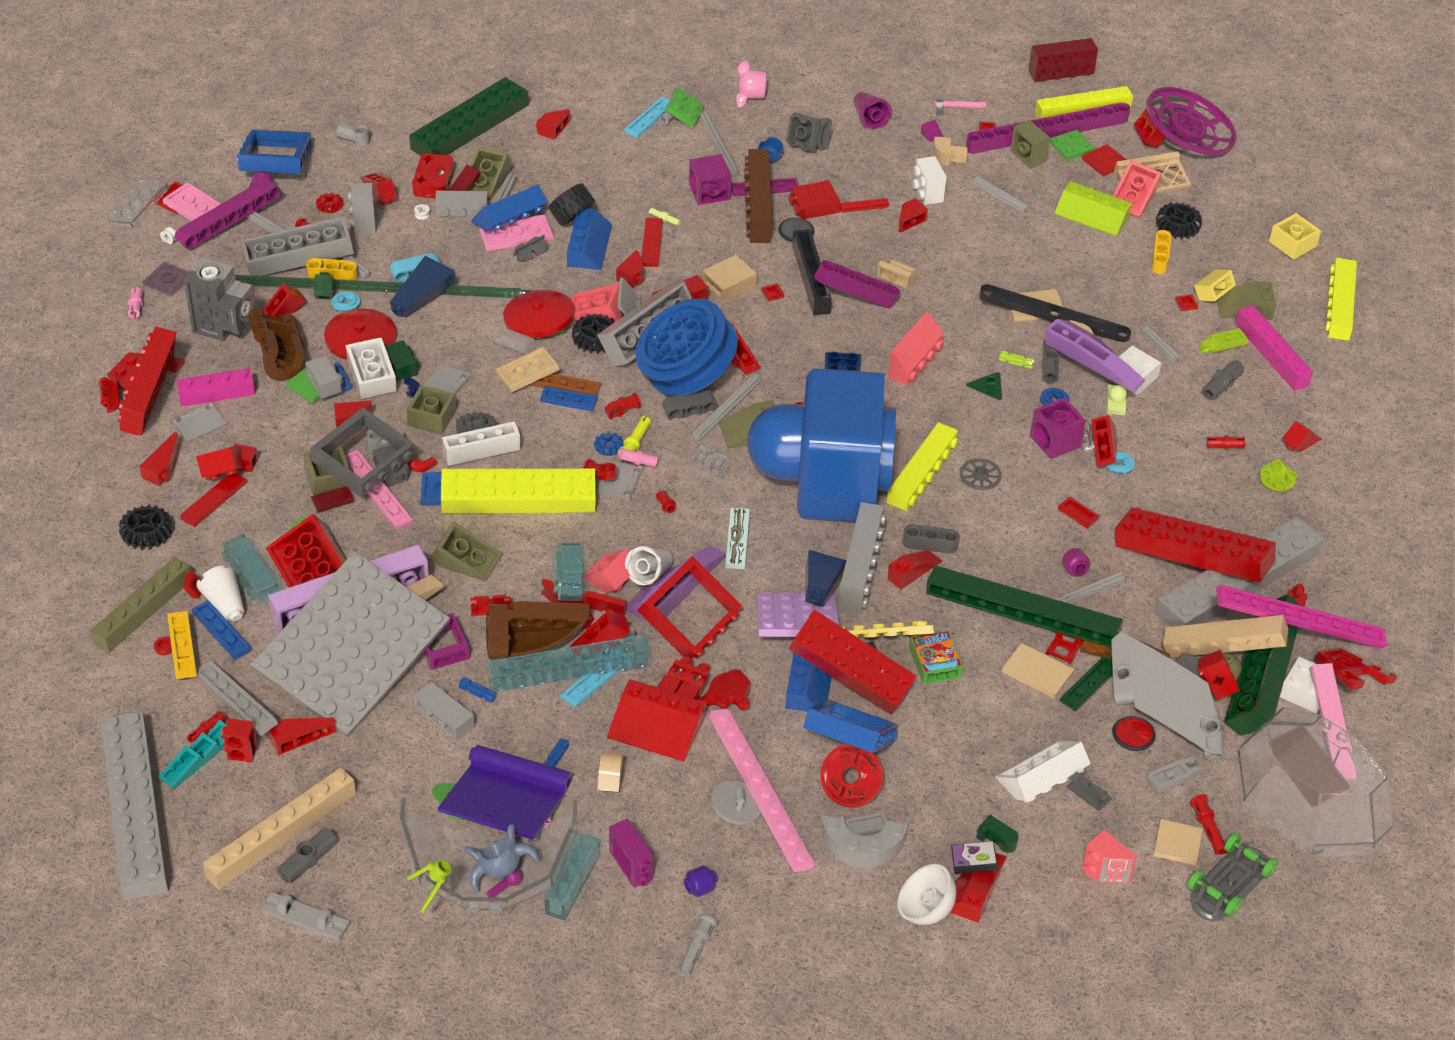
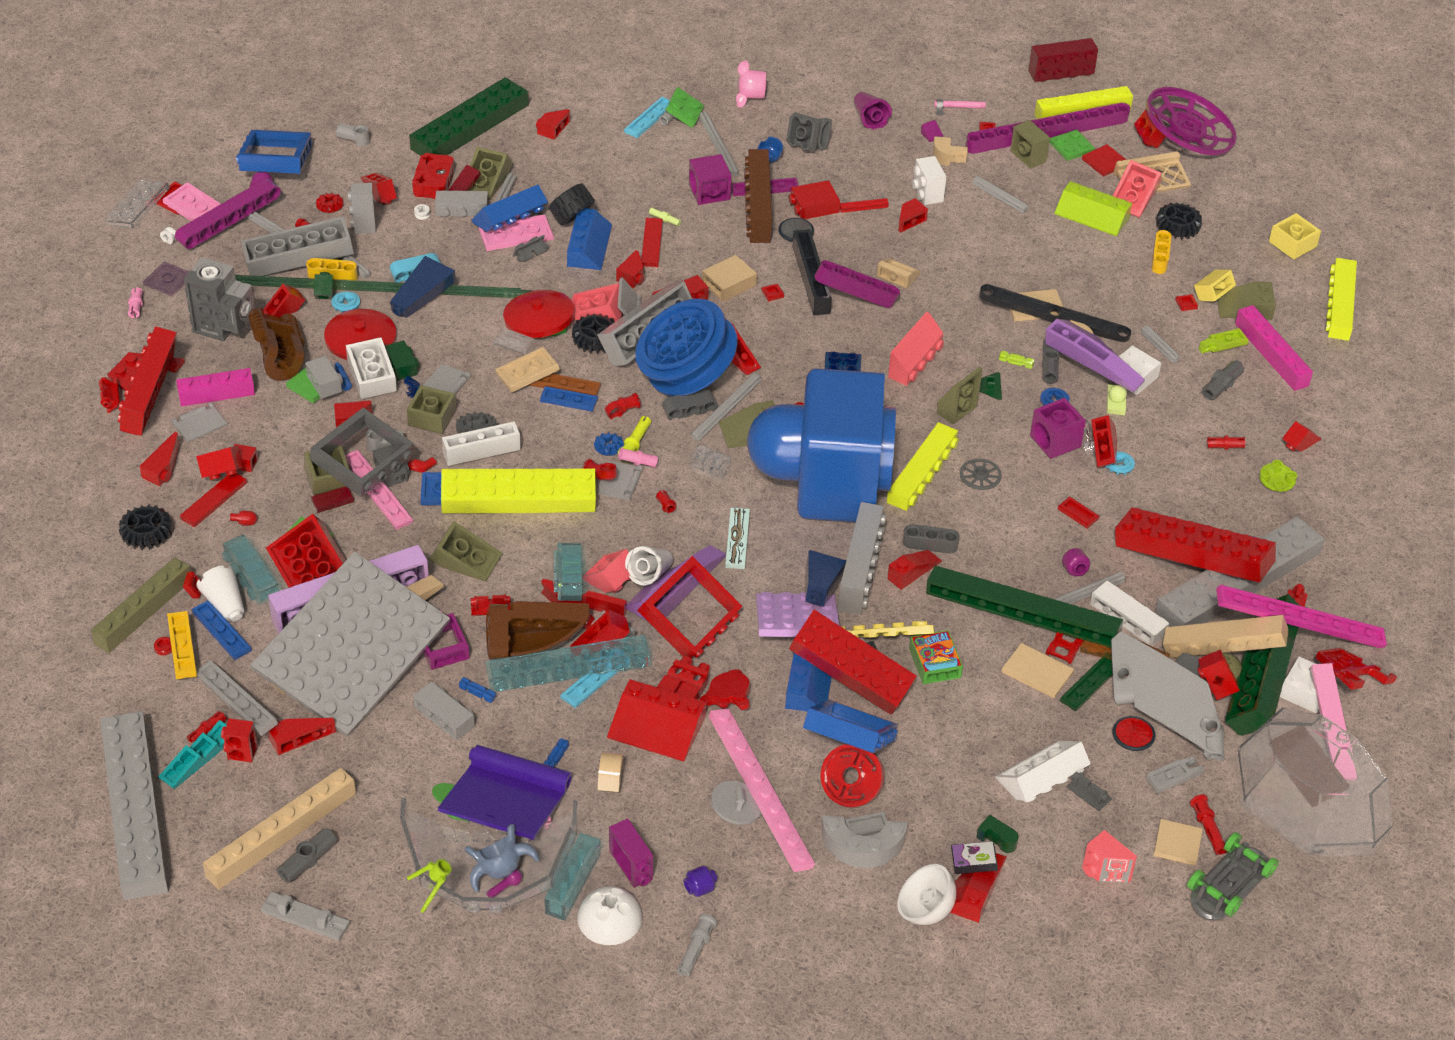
none -> red cylinder [230,510,258,526]
none -> white piece [577,886,642,945]
none -> olive slope [937,367,983,424]
none -> white brick [1090,581,1169,647]

